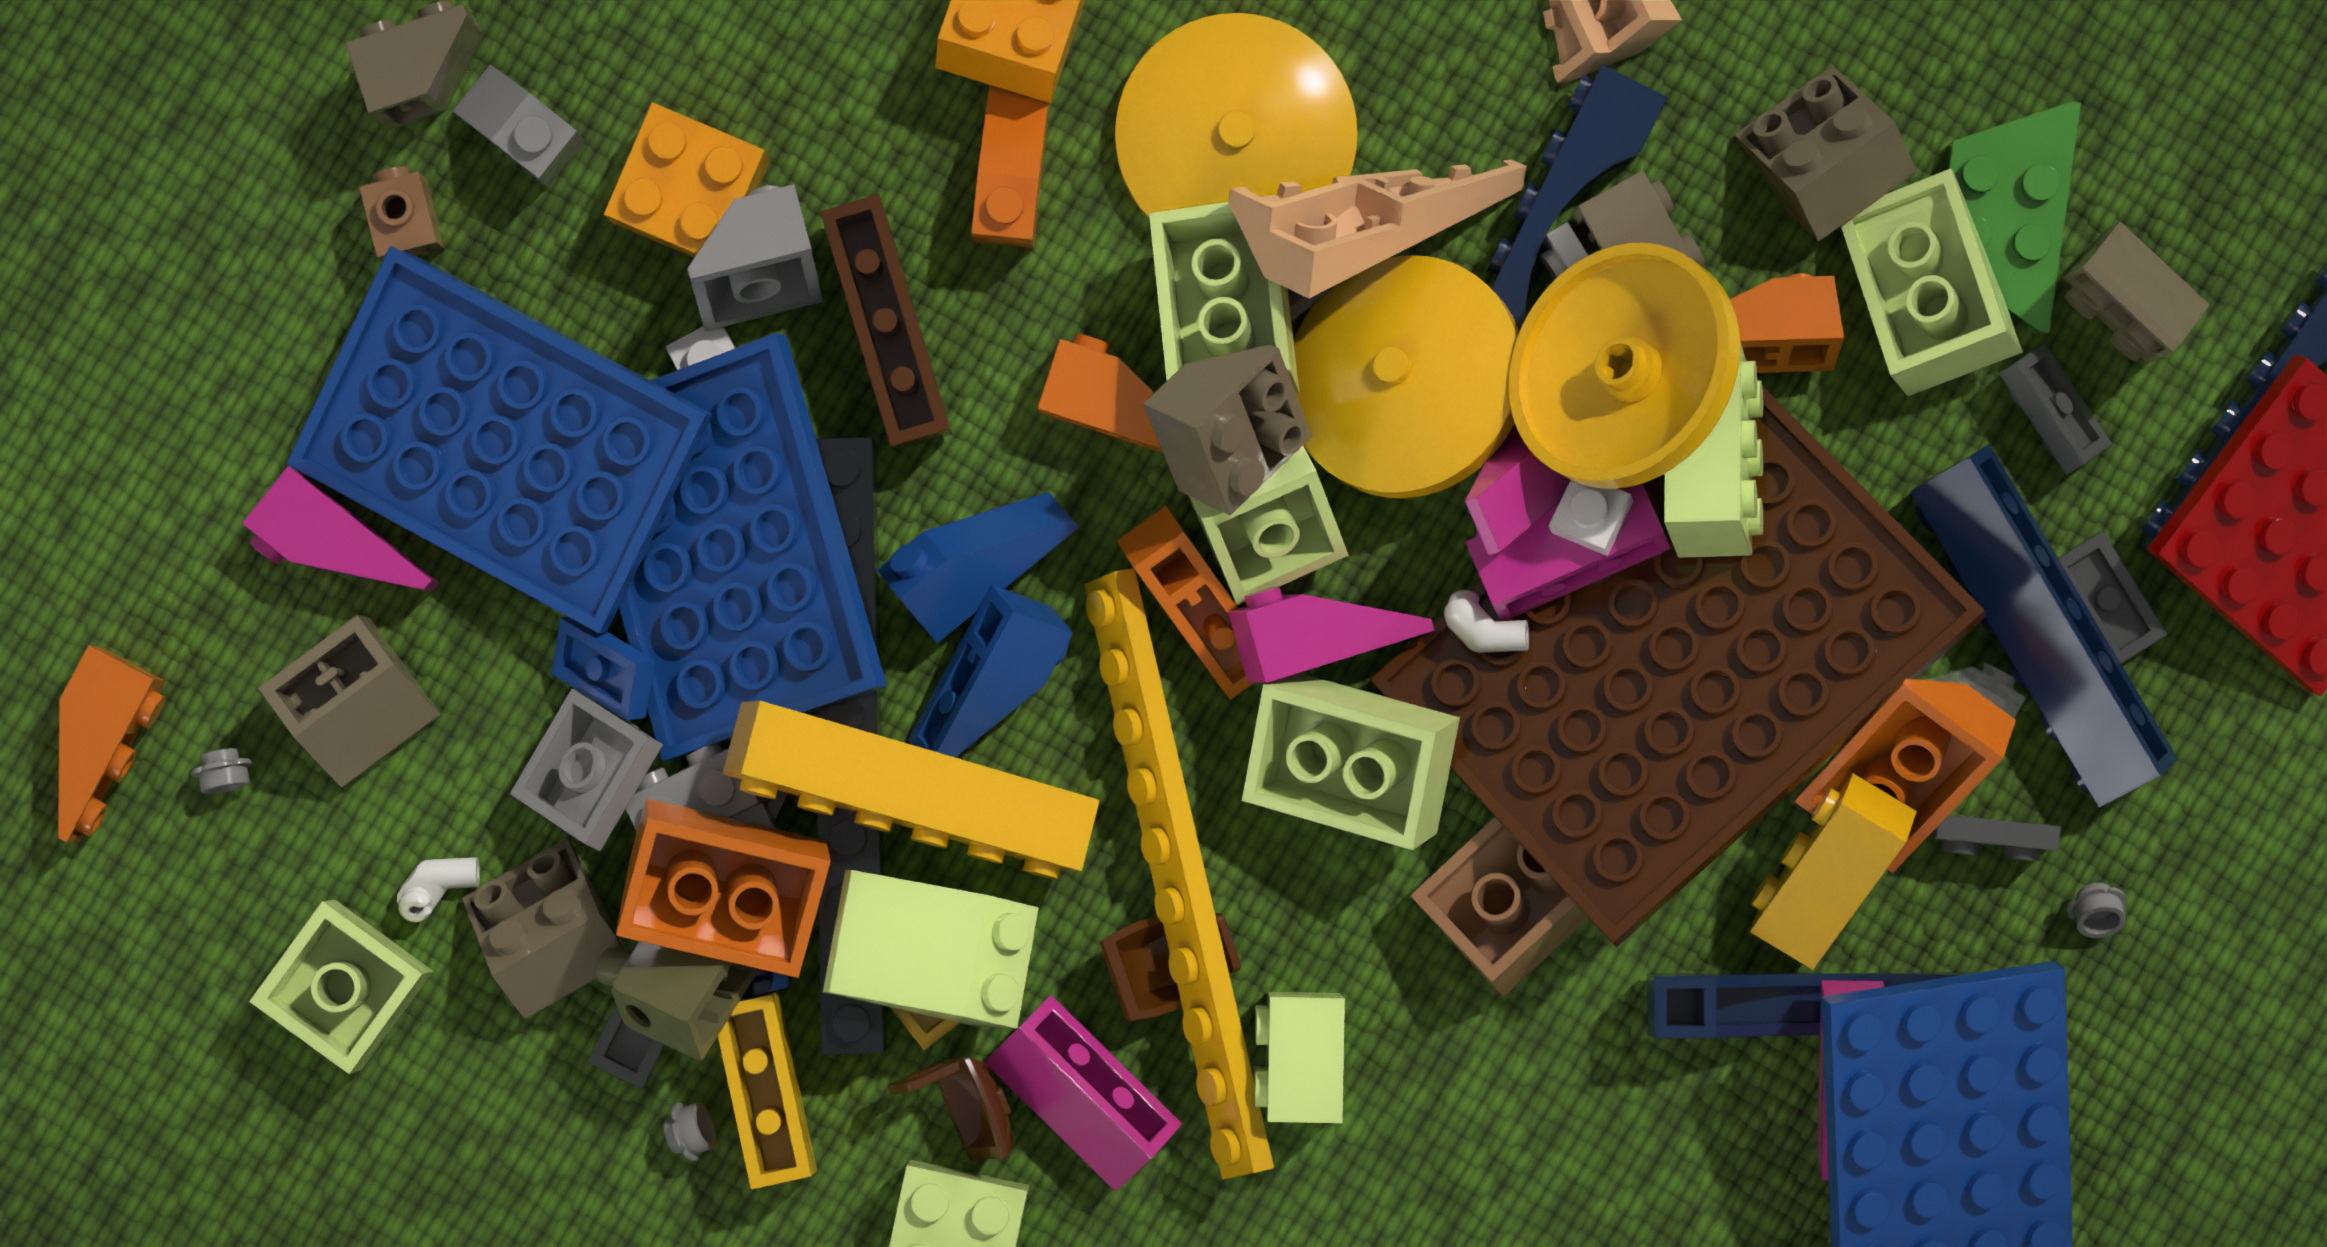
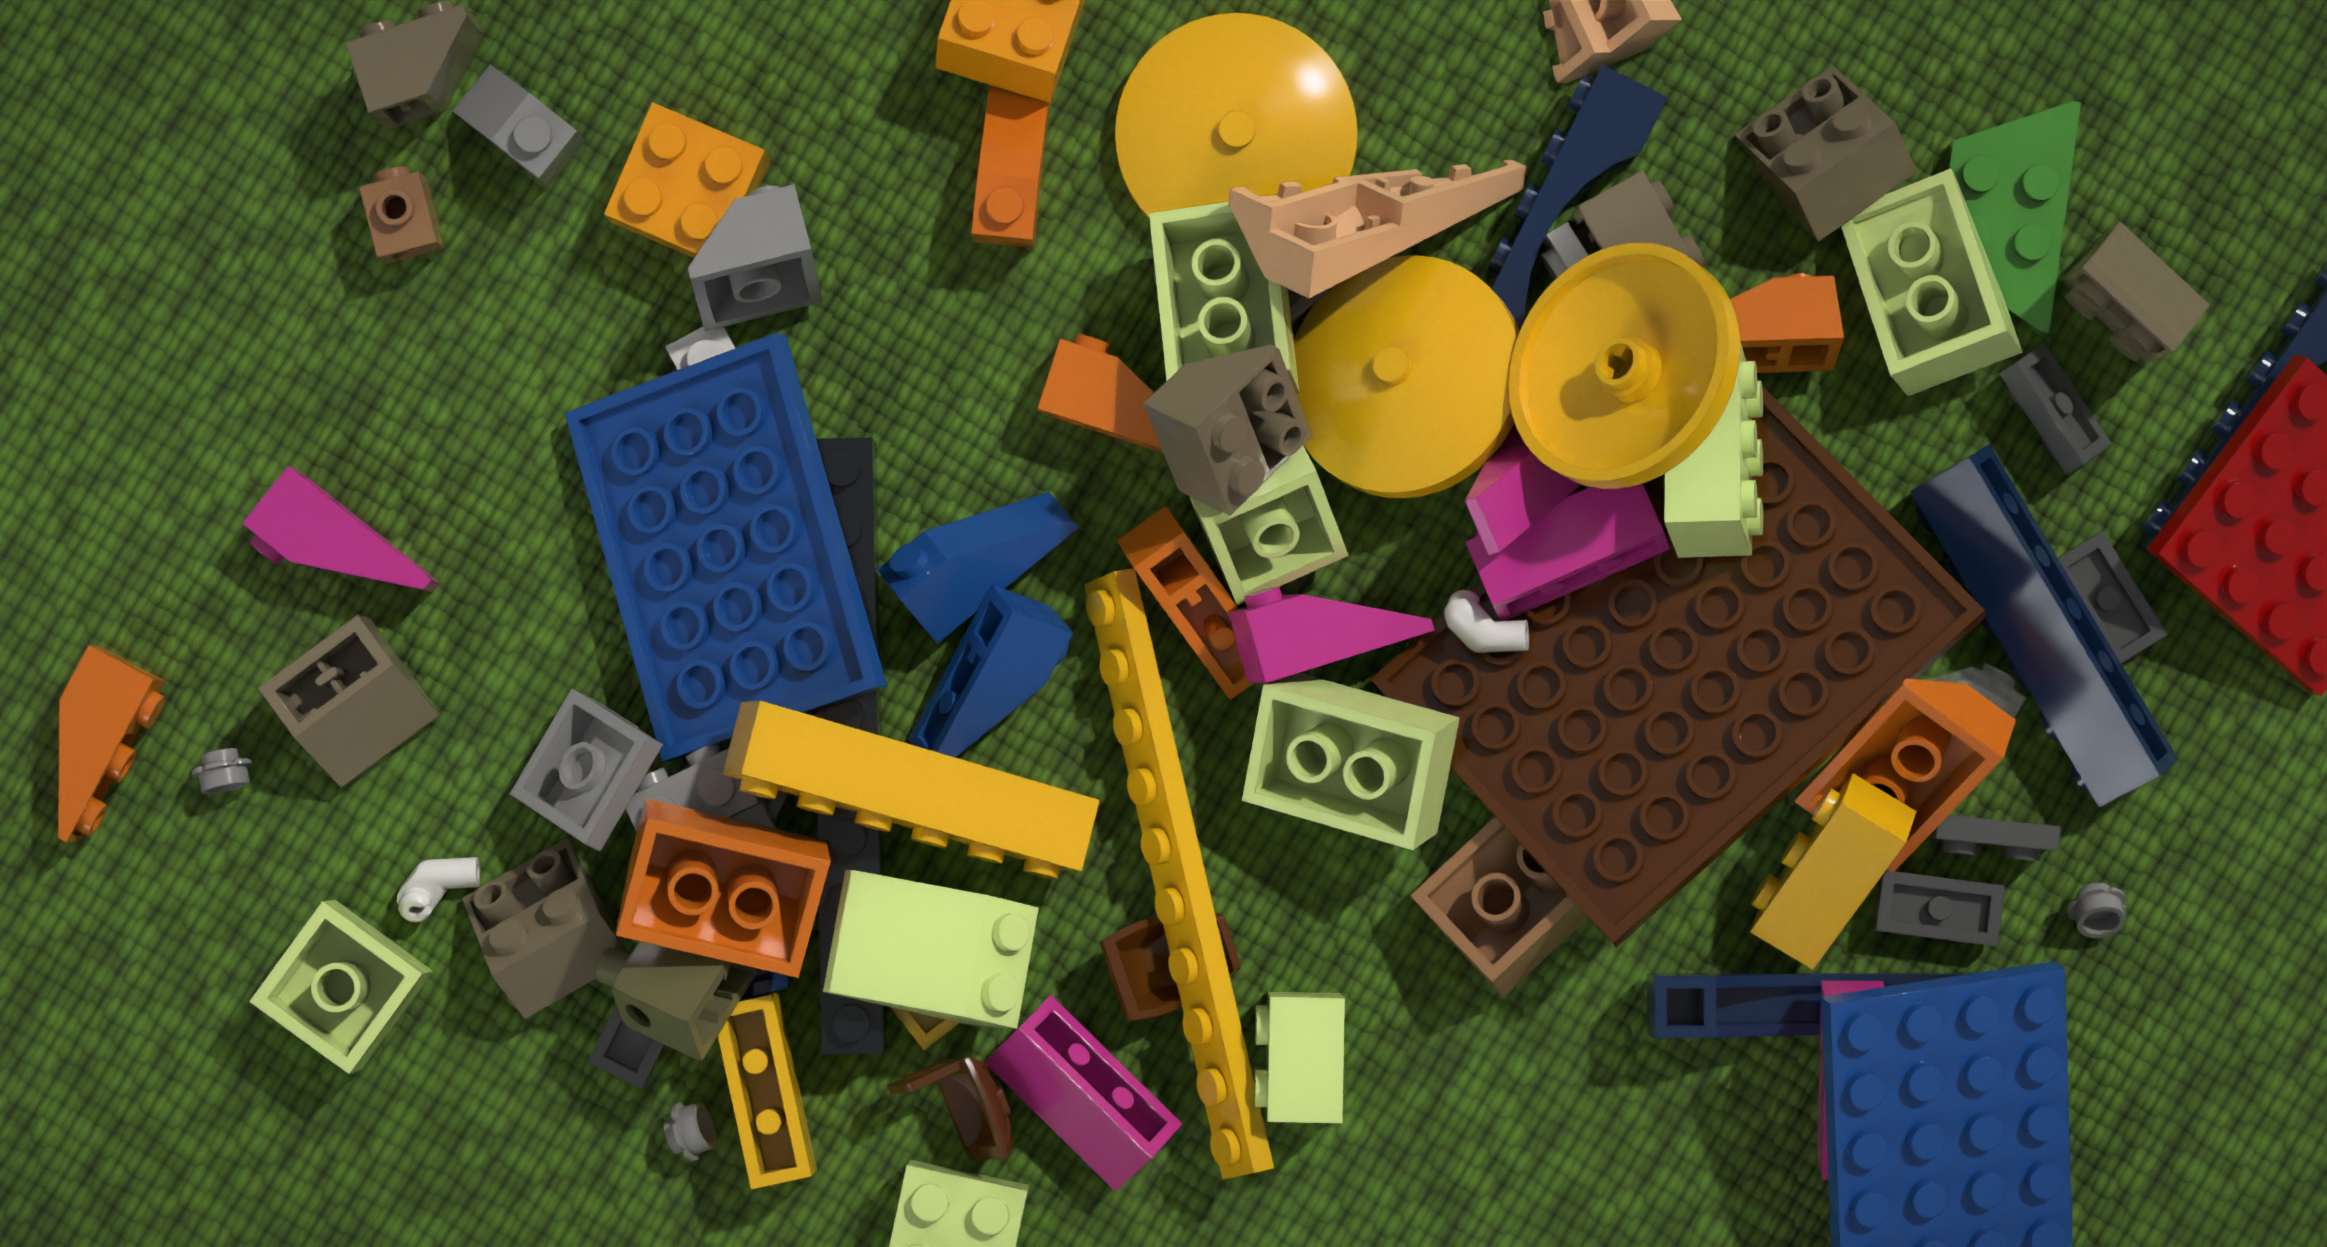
blue plate [287,246,713,633] -> none
blue plate [551,617,656,721] -> none
reddish brown brick [820,194,953,452] -> none
white plate [1549,480,1634,556] -> none
none -> dark grey plate [1873,870,2005,946]

